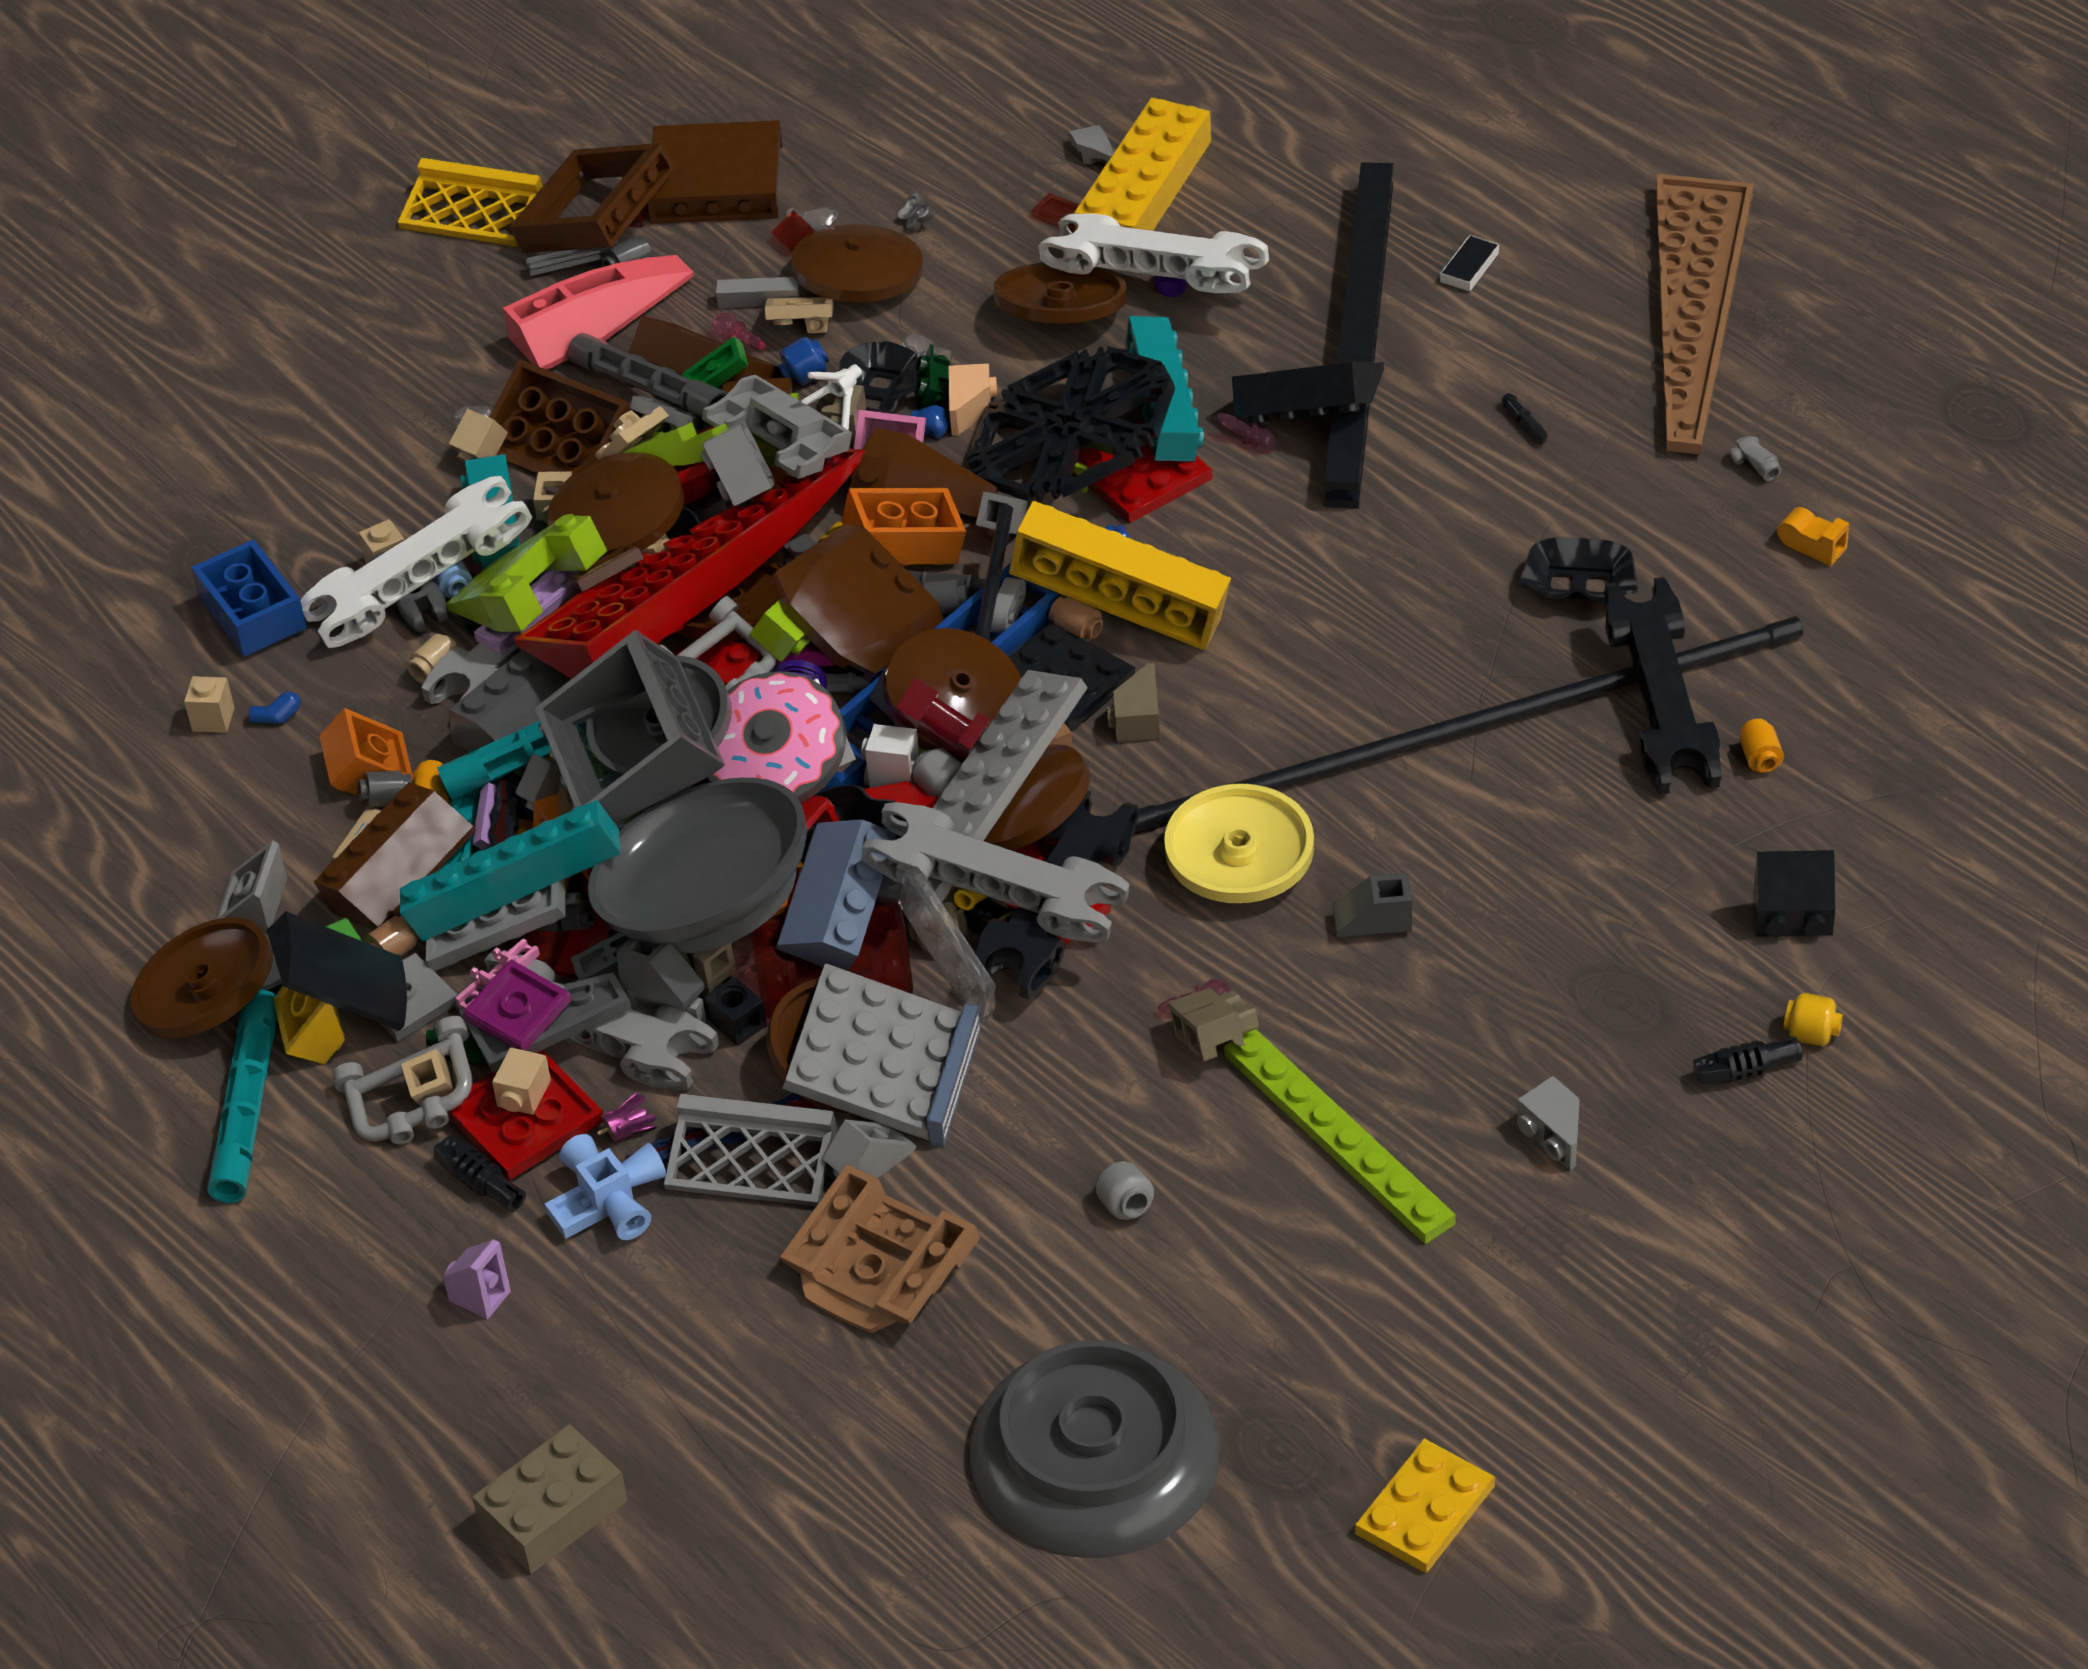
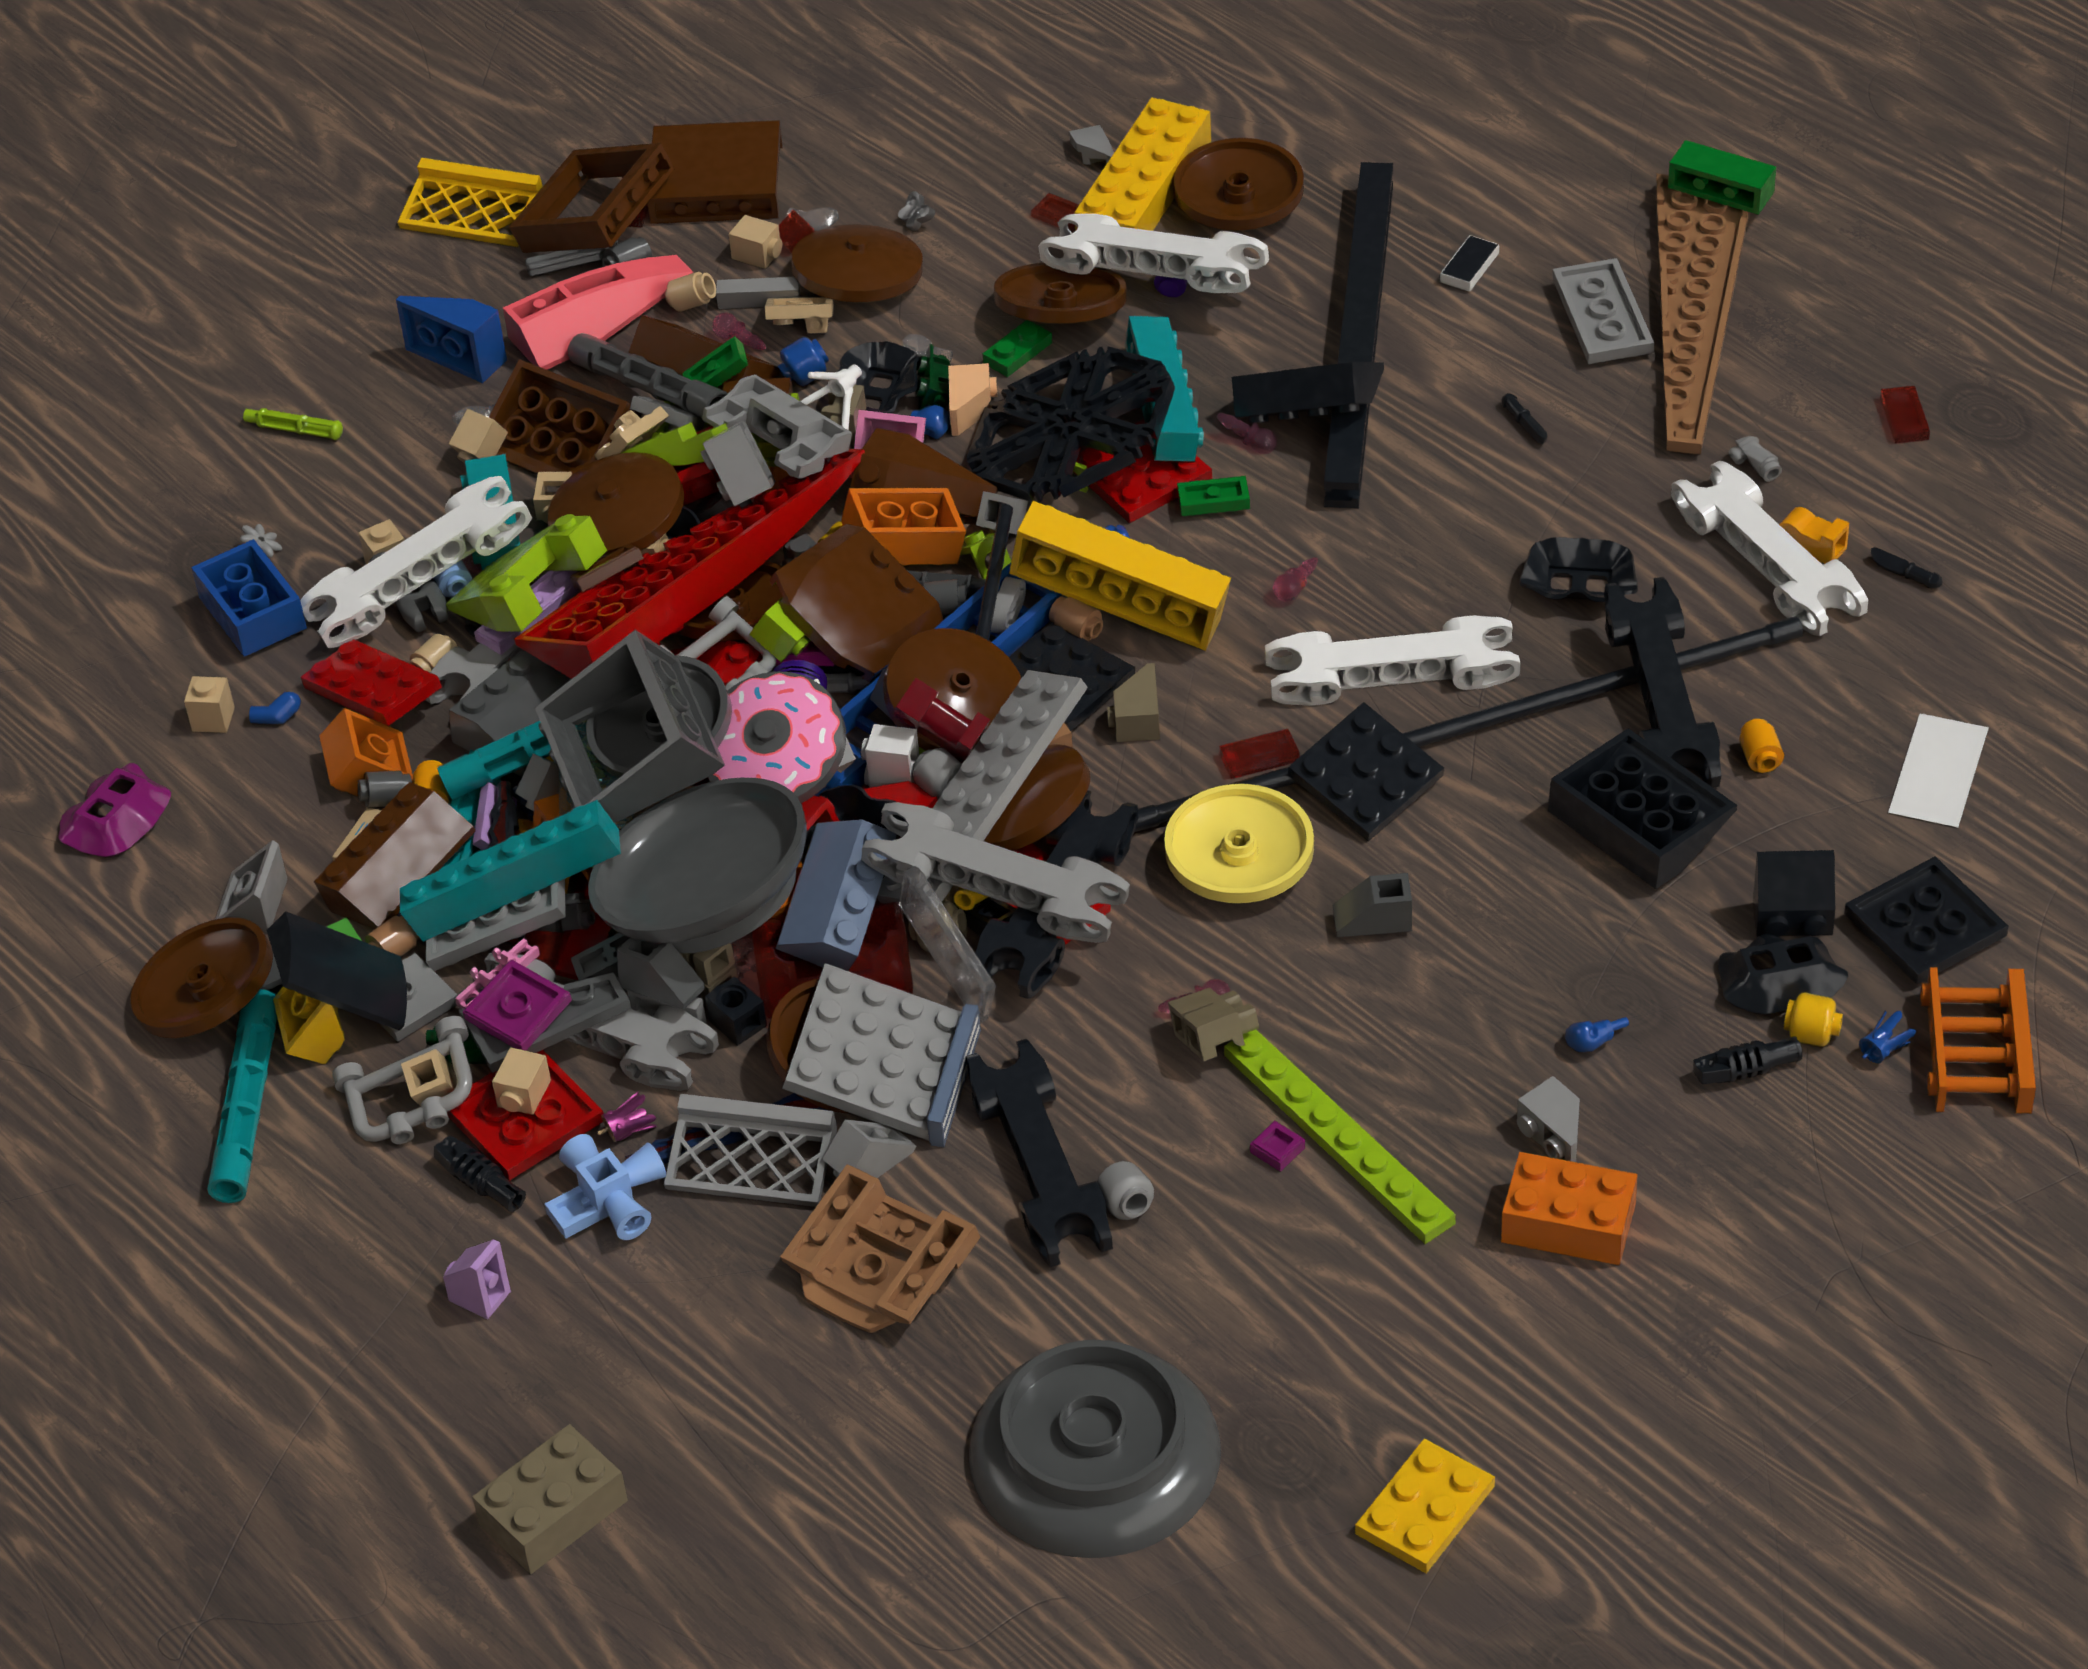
none -> magenta piece [58,763,171,857]
none -> light grey plant [240,524,282,558]
none -> lime piece [243,408,343,440]
none -> red plate [300,639,442,726]
none -> blue slope [396,296,507,383]
none -> tan brick [665,272,716,312]
none -> tan brick [729,215,782,269]
none -> lime bracket [960,530,1012,579]
none -> black piece [966,1039,1113,1267]
none -> green plate [982,320,1052,377]
none -> reddish brown dish [1174,138,1304,230]
none -> green plate [1177,476,1250,516]
none -> clear red tile [1219,728,1300,779]
none -> magenta tile [1250,1120,1305,1172]
none -> white piece [1265,615,1520,706]
none -> clear pink bar [1273,557,1318,601]
none -> black plate [1288,702,1445,842]
none -> orange brick [1501,1152,1638,1266]
none -> black slope [1548,728,1737,889]
none -> light grey plate [1552,258,1654,364]
none -> blue piece [1565,1017,1629,1052]
none -> green brick [1668,140,1776,215]
none -> white piece [1671,461,1868,636]
none -> black piece [1718,934,1848,1015]
none -> black plate [1844,856,2009,985]
none -> blue piece [1859,1010,1916,1064]
none -> black piece [1871,547,1943,589]
none -> clear red tile [1880,386,1930,444]
none -> white sticker [1888,713,1989,828]
none -> orange fence [1920,967,2036,1113]

